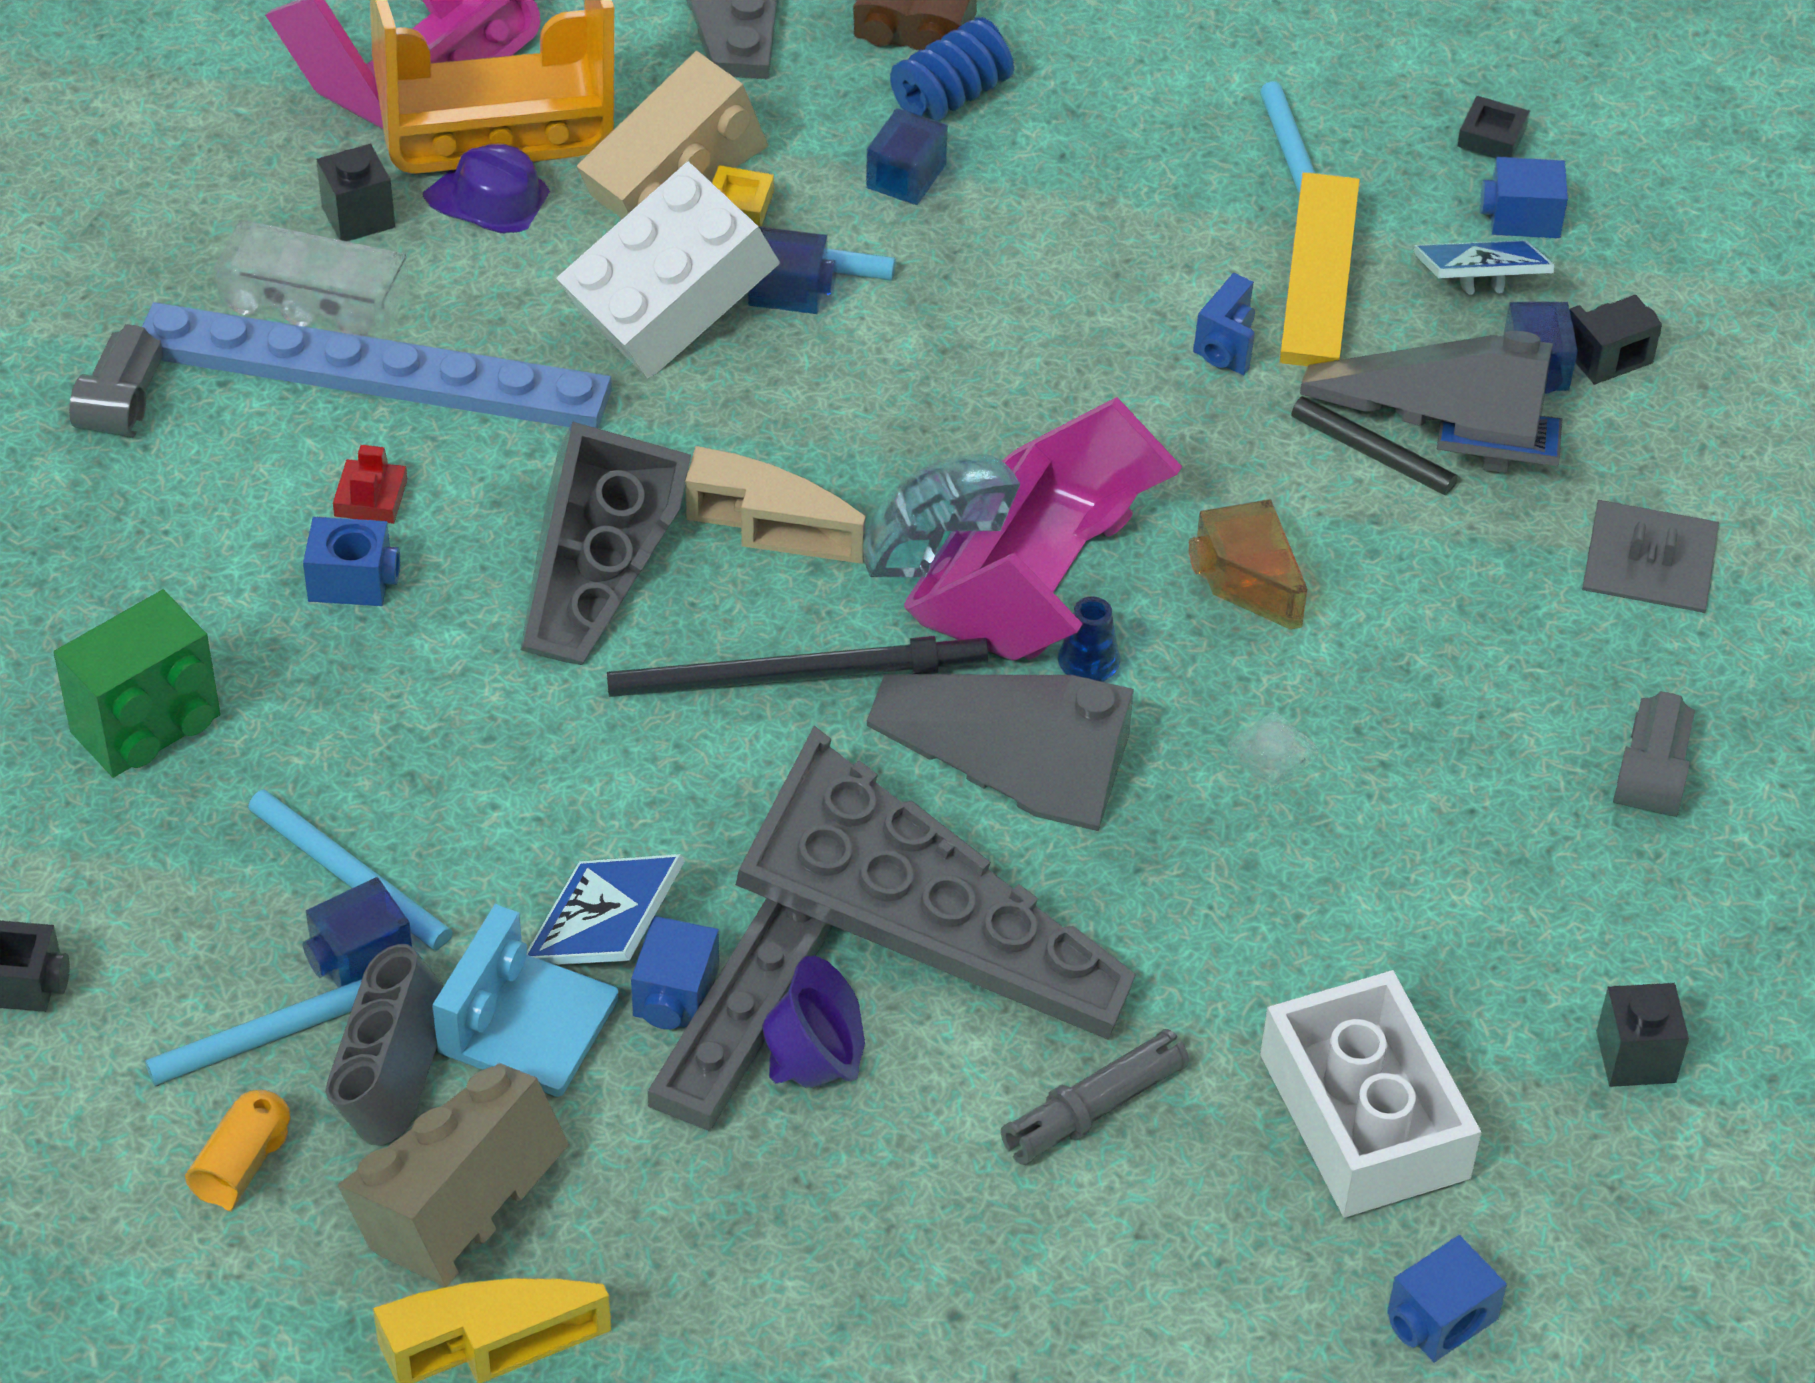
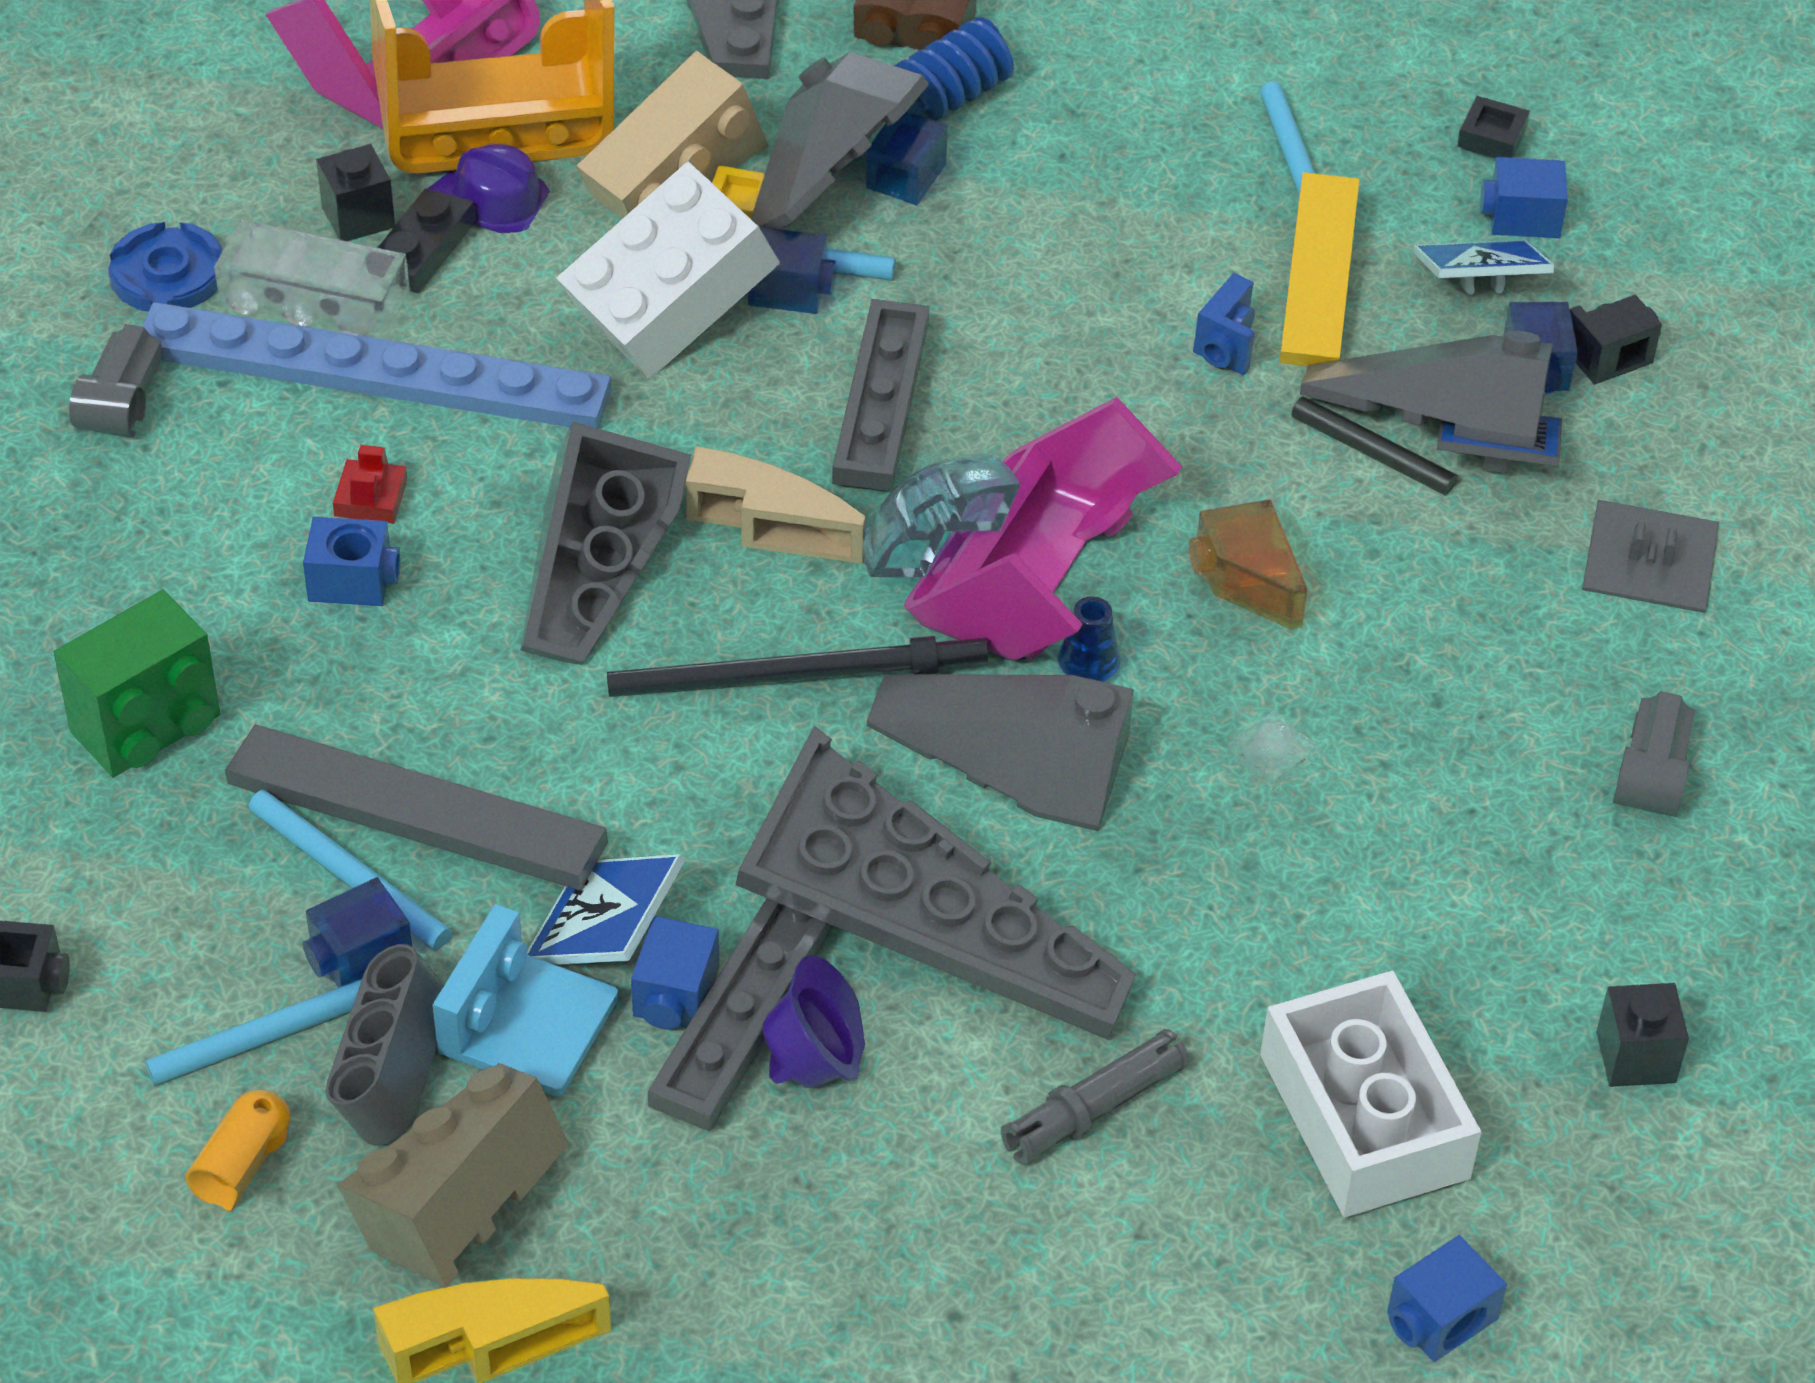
none -> blue tile [108,222,226,312]
none -> dark grey tile [225,724,608,891]
none -> black plate [365,188,478,293]
none -> dark grey wedge [751,52,929,237]
none -> dark grey plate [832,299,930,491]

